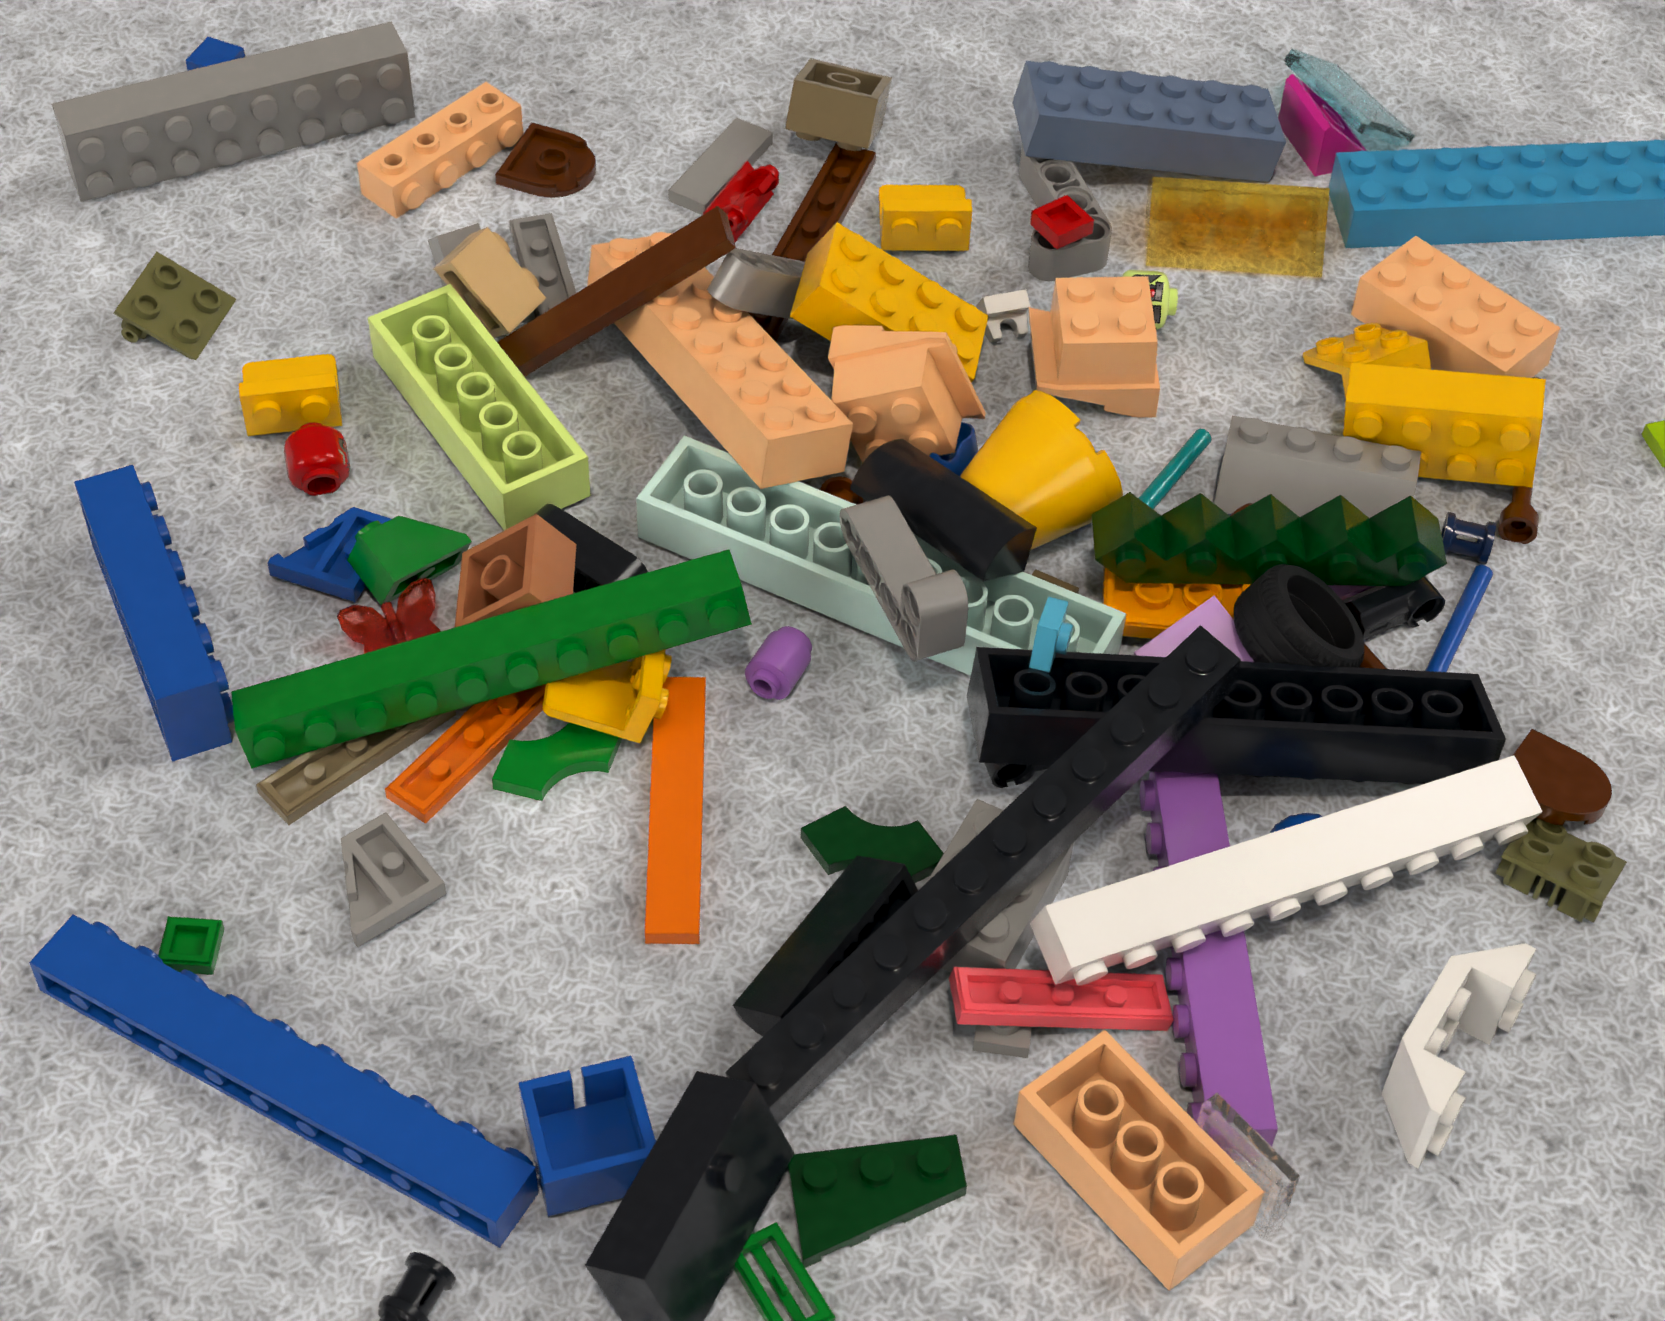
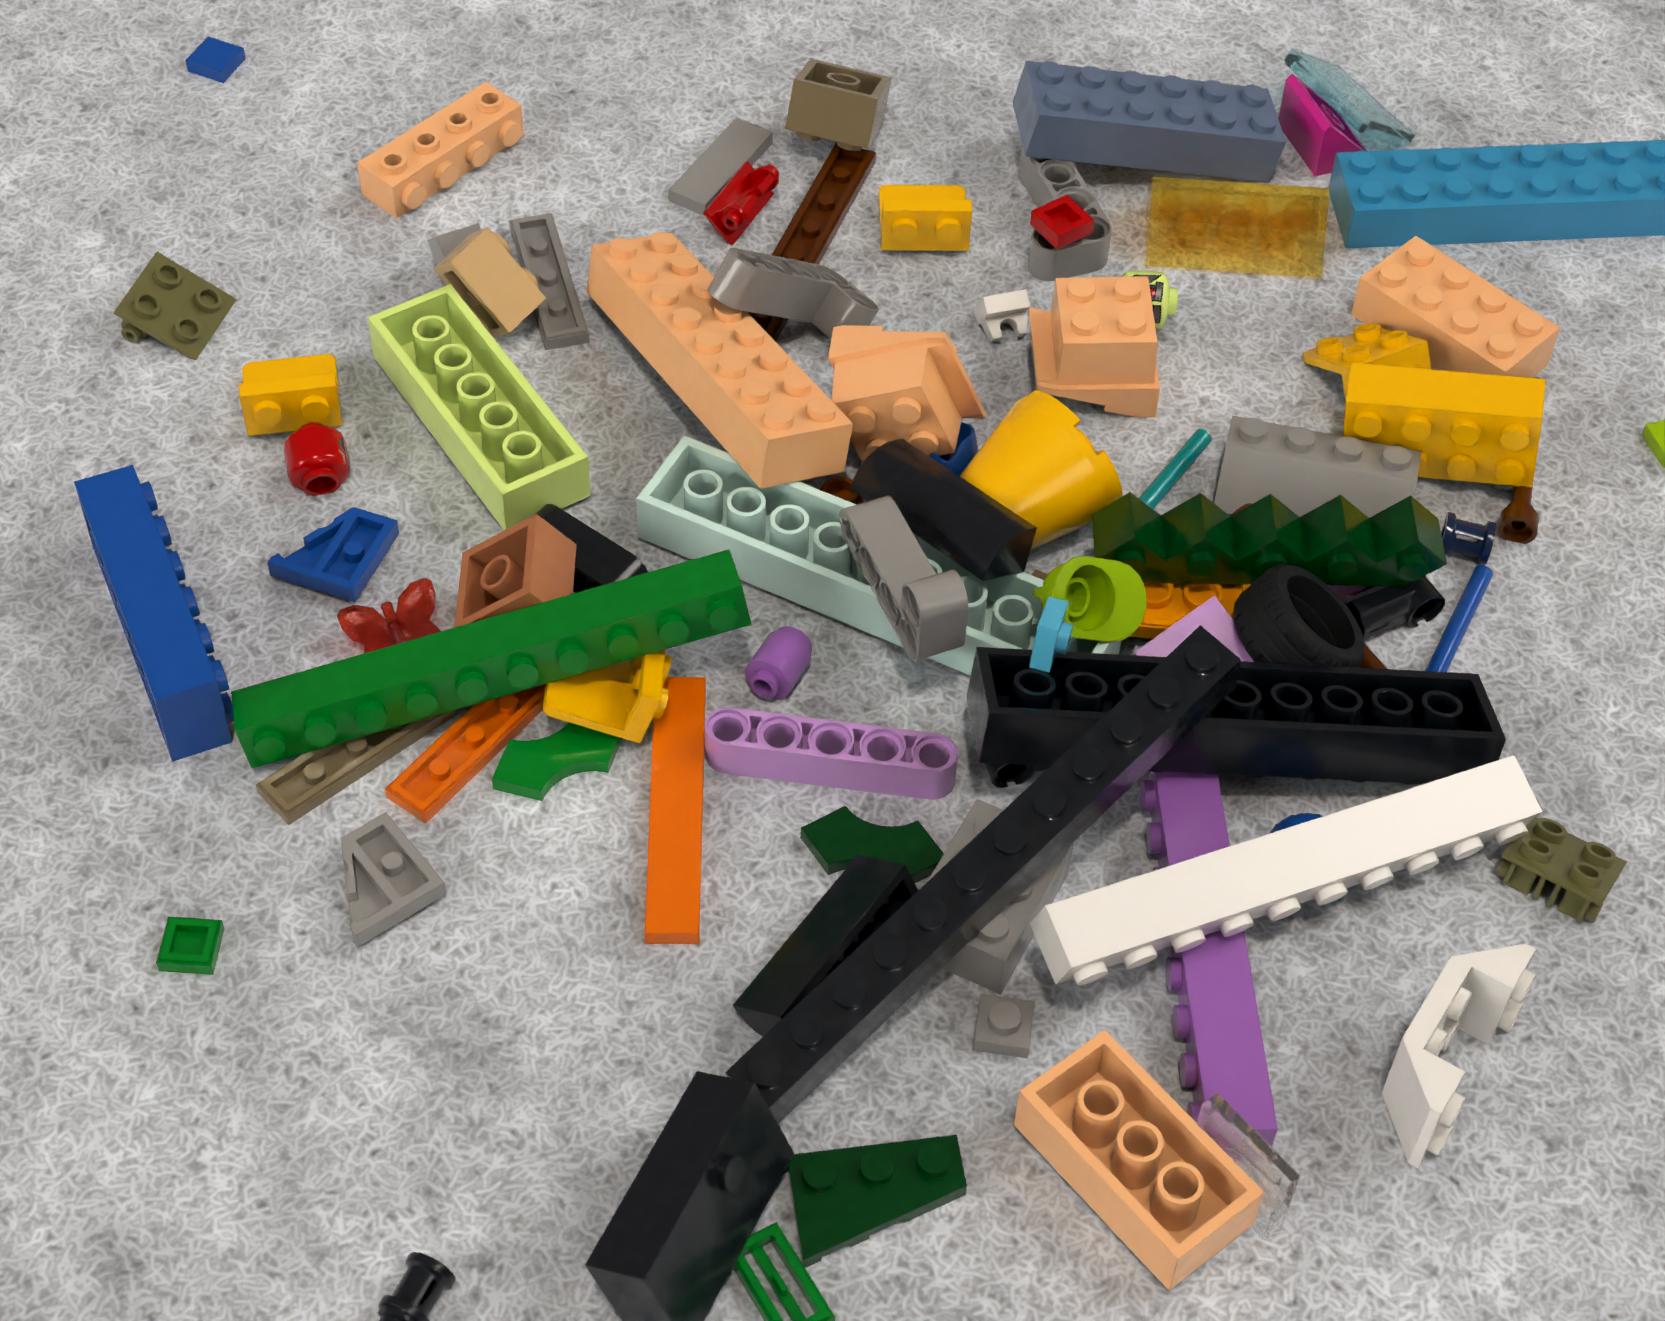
blue brick [29,914,539,1248] -> none
light grey brick [52,21,415,202] -> none
green slope [347,516,472,606] -> none
reddish brown tile [495,122,596,198] -> none
reddish brown tile [497,206,736,377] -> none
blue piece [518,1055,656,1217] -> none
yellow brick [790,222,988,382] -> none
coral tile [949,967,1174,1031] -> none
reddish brown tile [1512,729,1612,826] -> none
none -> lavender beam [705,708,958,800]
none -> lime piece [1033,556,1147,642]

